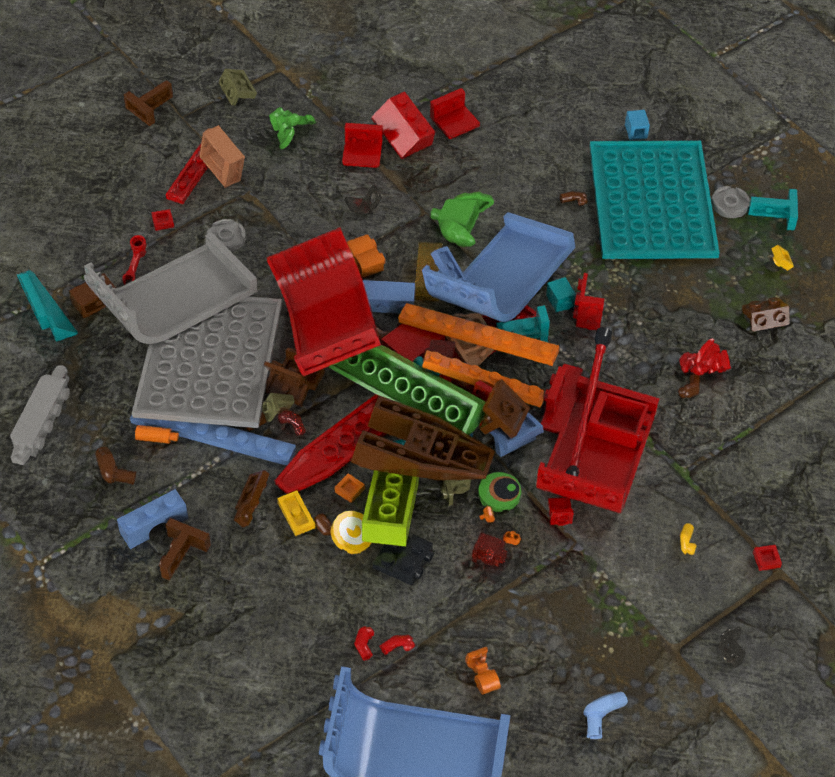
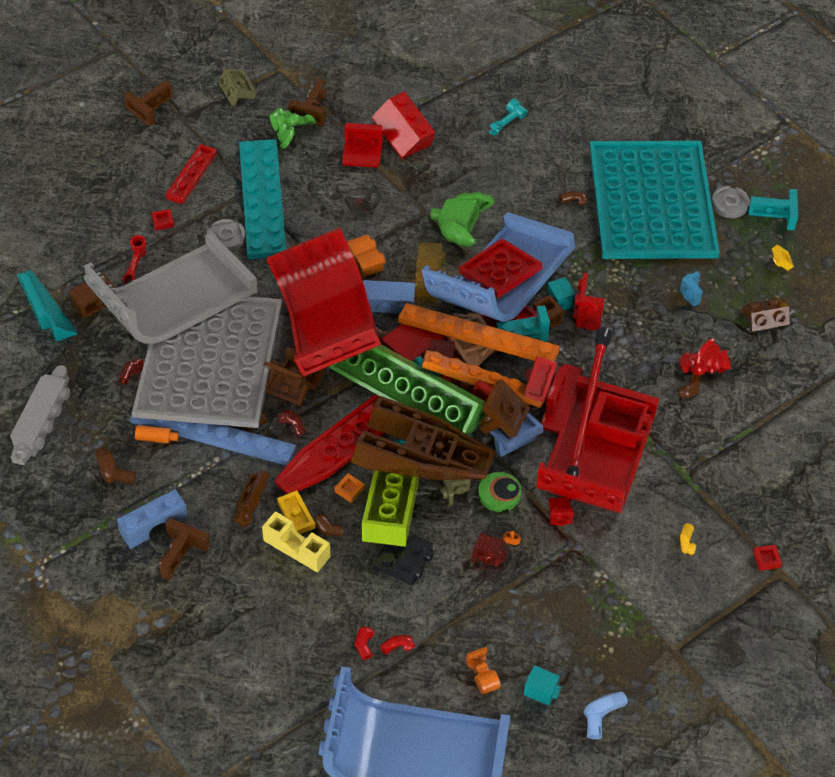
nougat window [199,125,245,188] -> none
olive bracket [262,393,295,422] -> none
yellow tile [330,511,371,554] -> none
red bracket [430,88,480,139] -> none
medium blue plate [431,246,467,282] -> none
orange rock [479,506,495,522] -> none
dark azure brick [625,110,650,140] -> none
none -> clear red arm [118,358,144,385]
none -> teal plate [239,139,286,259]
none -> light yellow arch [262,511,330,573]
none -> reddish brown bracket [288,79,327,126]
none -> red plate [458,238,543,299]
none -> teal brick [489,98,528,136]
none -> red bracket [523,356,557,403]
none -> teal brick [524,665,562,706]
none -> reddish brown brick [533,295,564,330]
none -> dark azure bracket [680,271,703,307]

